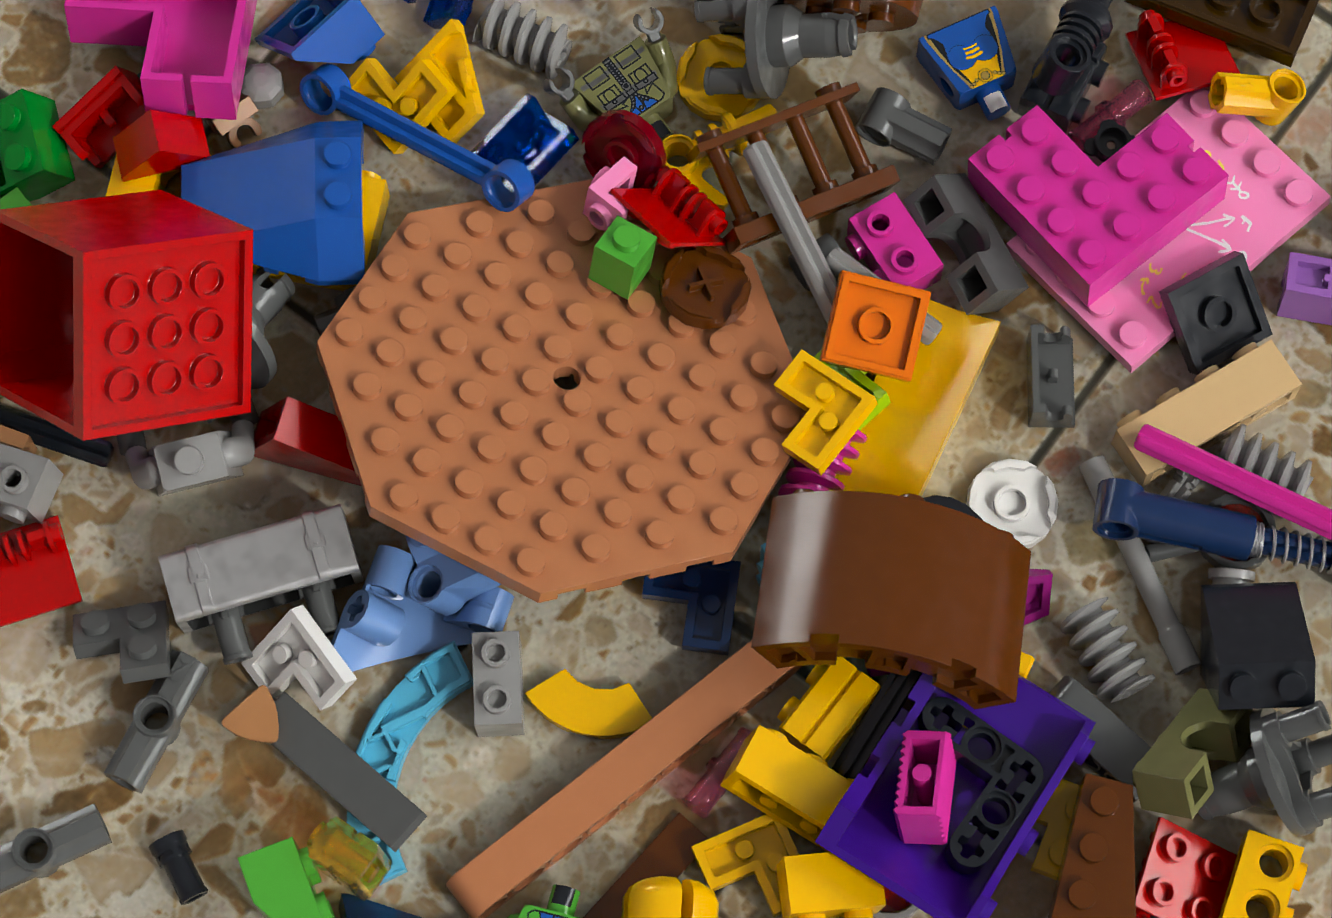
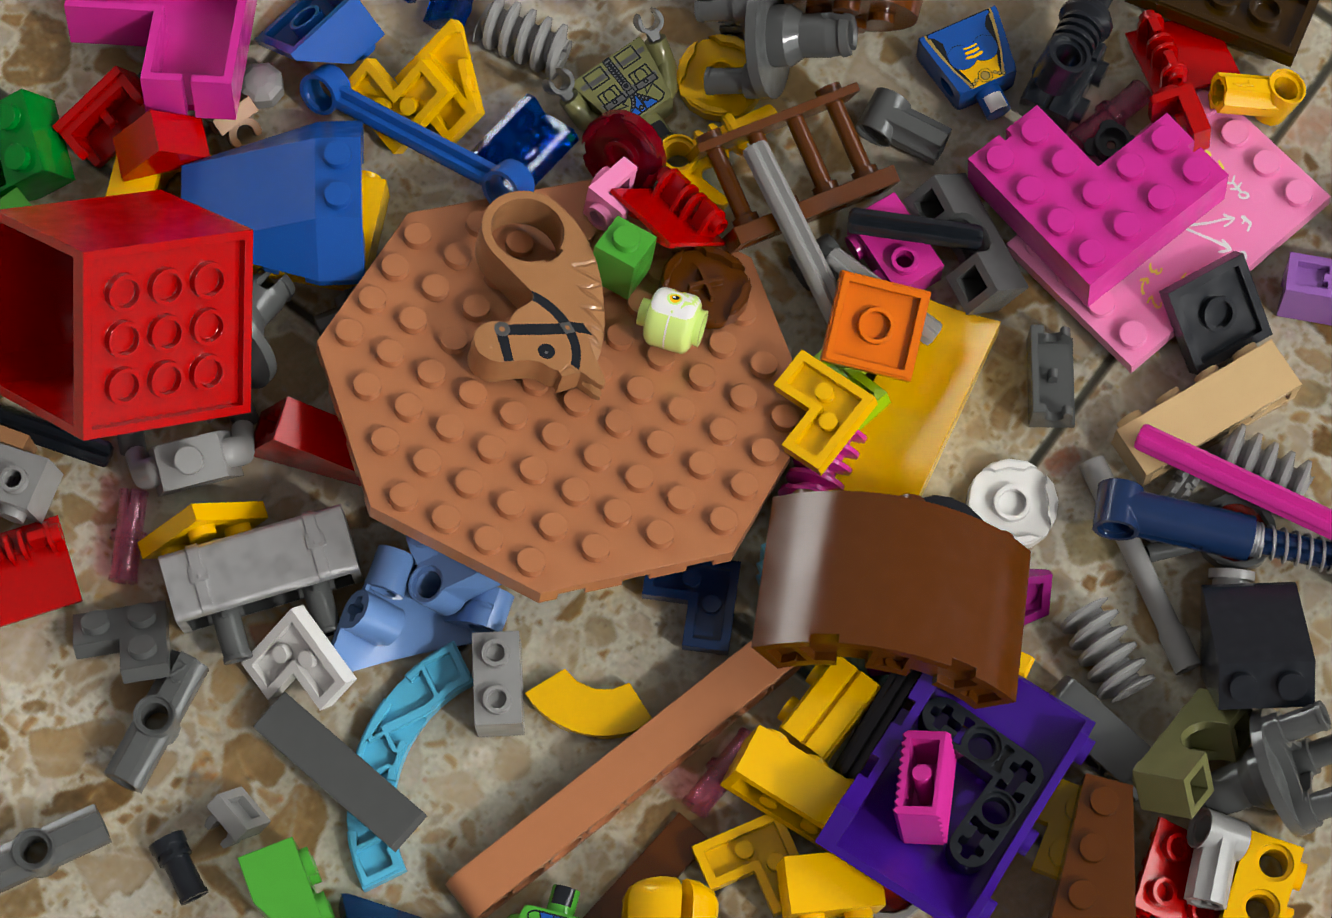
medium nougat tile [222,685,279,743] -> none
clear yellow brick [307,816,391,901] -> none
none -> clear pink pin [108,488,149,585]
none -> yellow plate [137,501,269,559]
none -> light grey tile [205,786,271,848]
none -> medium nougat animal [467,191,605,400]
none -> yellowish green head [636,287,708,354]
none -> black axle [847,207,983,251]
none -> red bracket [1148,82,1211,152]
none -> light grey piece [1183,807,1251,911]

